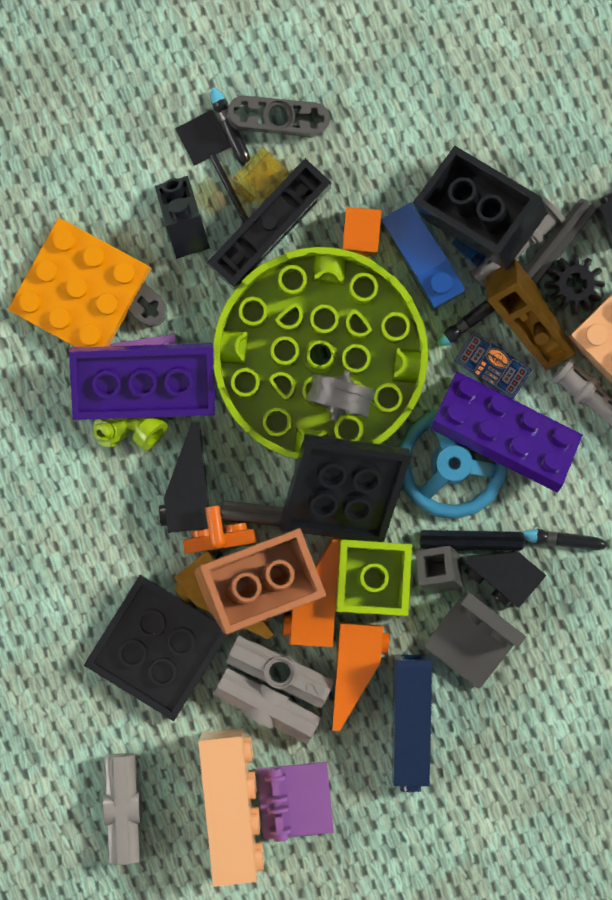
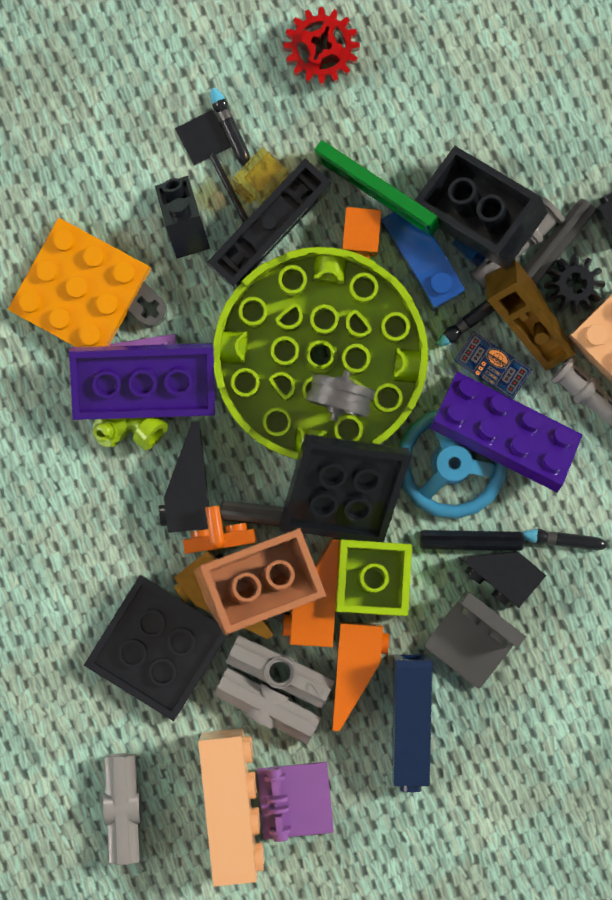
dark grey beam [226,96,330,137] -> none
dark grey brick [415,546,463,594] -> none
none -> red gear [283,7,360,87]
none -> green tile [314,139,440,236]

